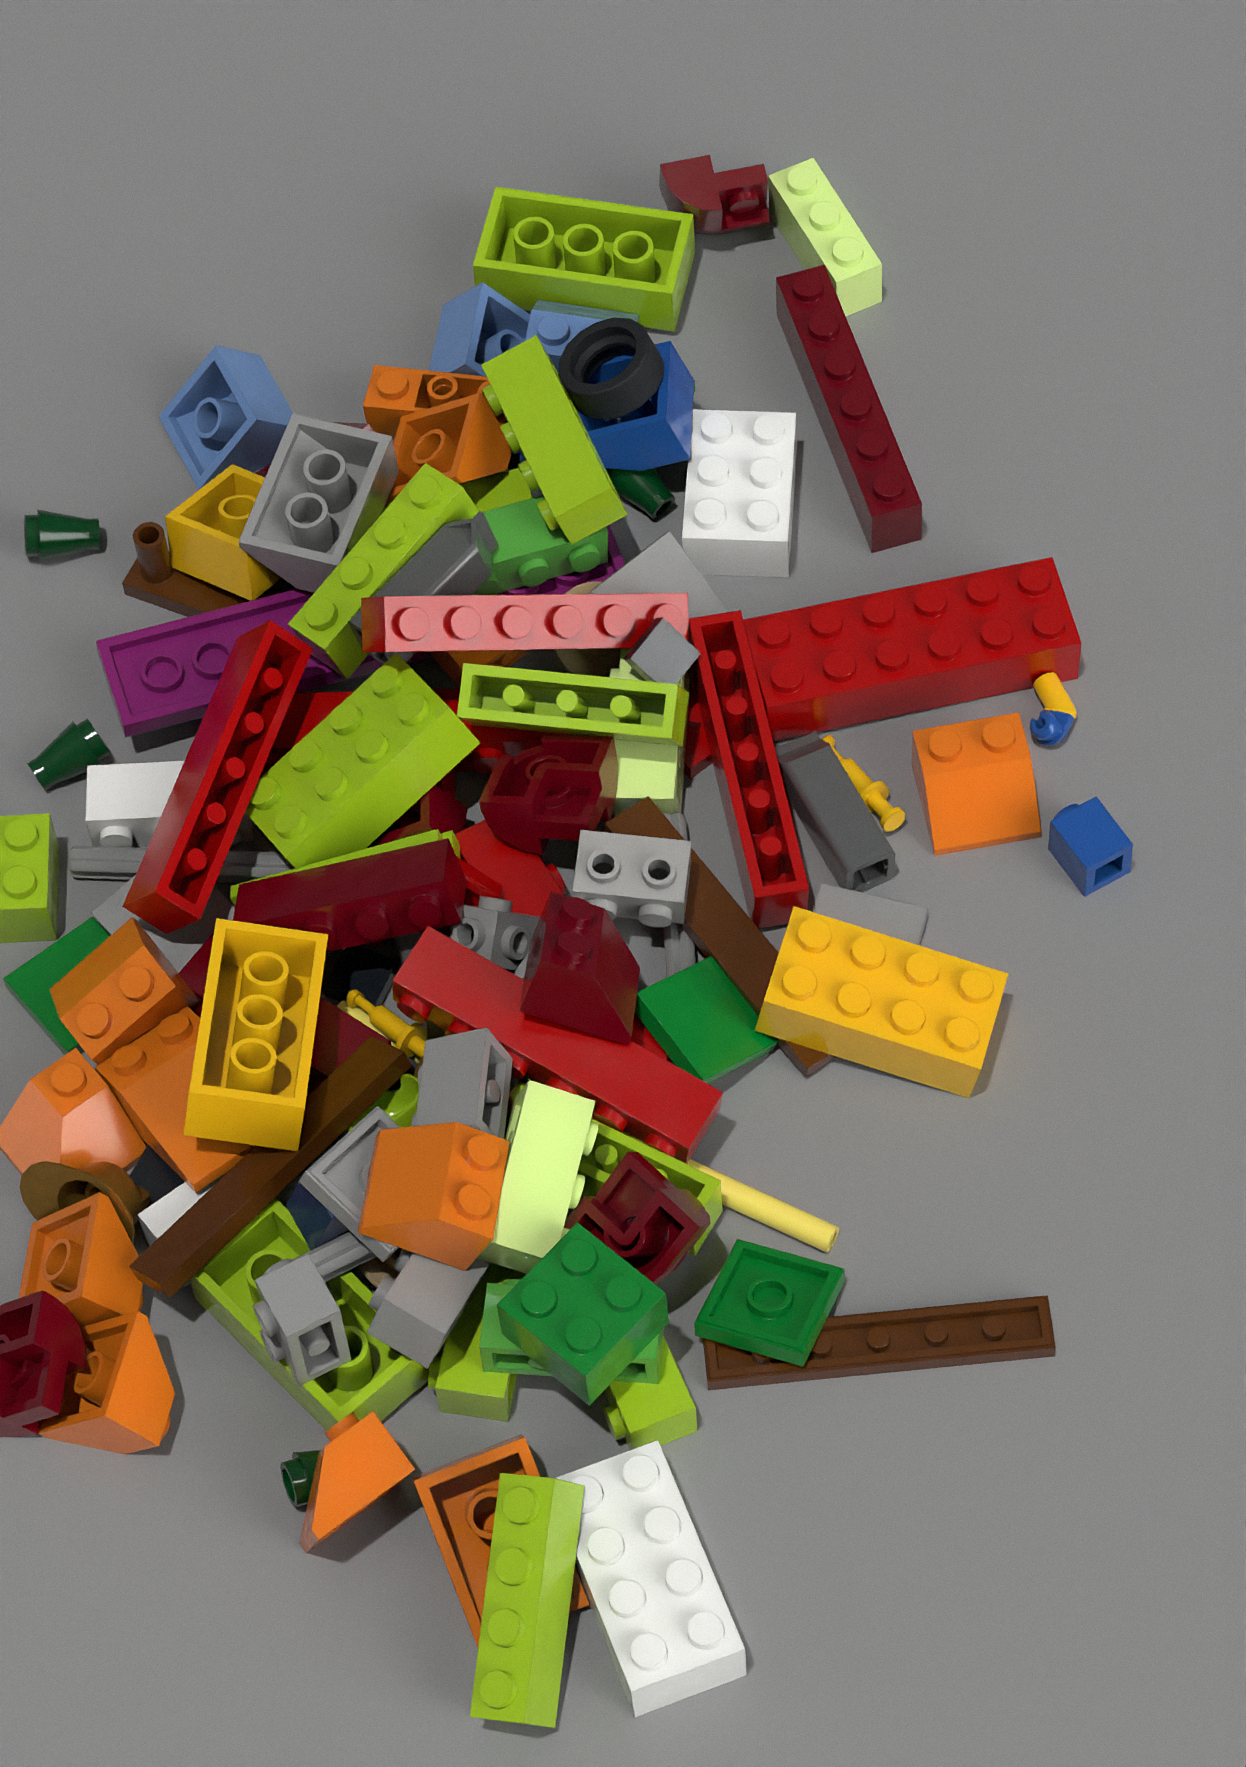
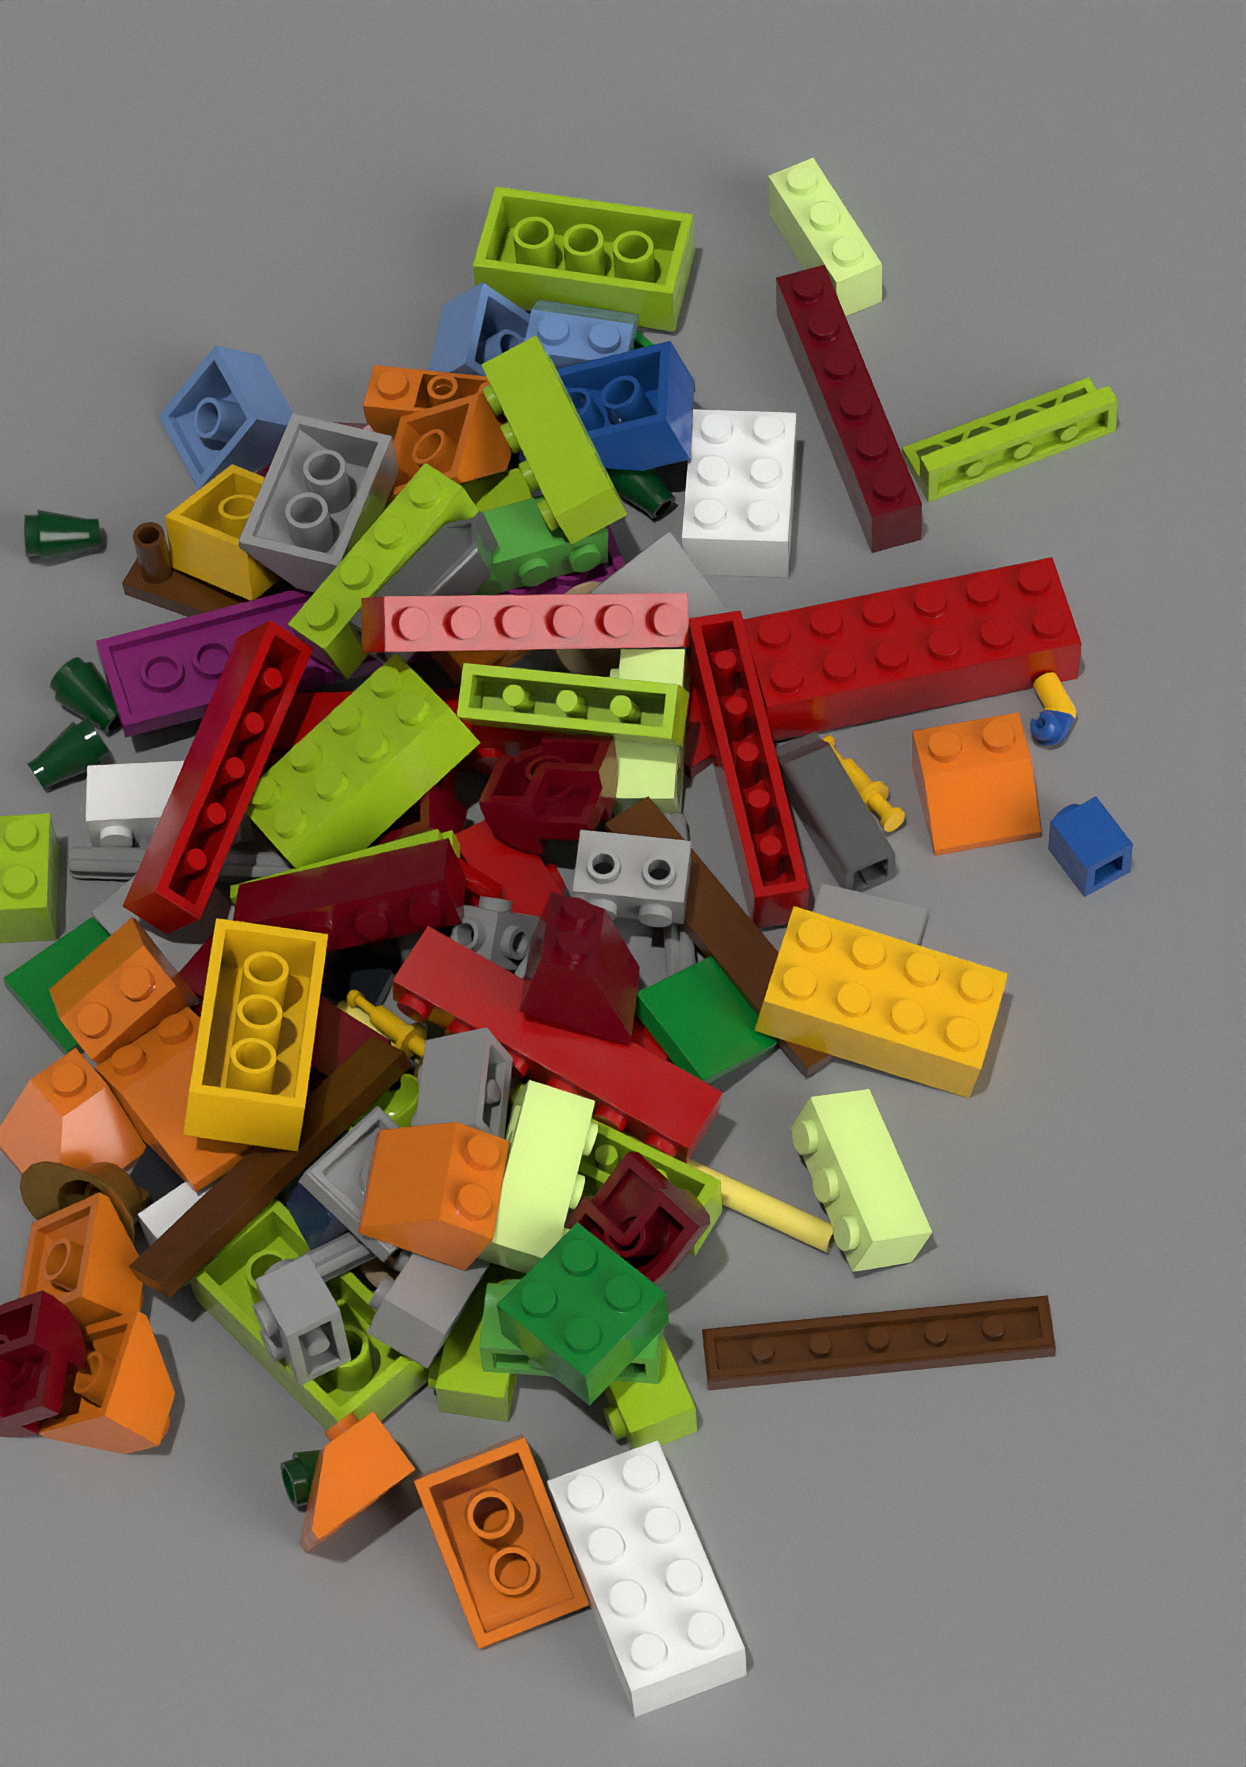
lime brick [470,1473,585,1728] -> none
black tyre [558,317,664,420] -> none
tile [623,617,701,684] -> none
dark red brick [659,155,770,235] -> none
green tile [694,1239,845,1367] -> none
none -> dark green cone [50,657,121,734]
none -> yellowish green brick [791,1089,932,1272]
none -> lime fence [902,377,1118,503]

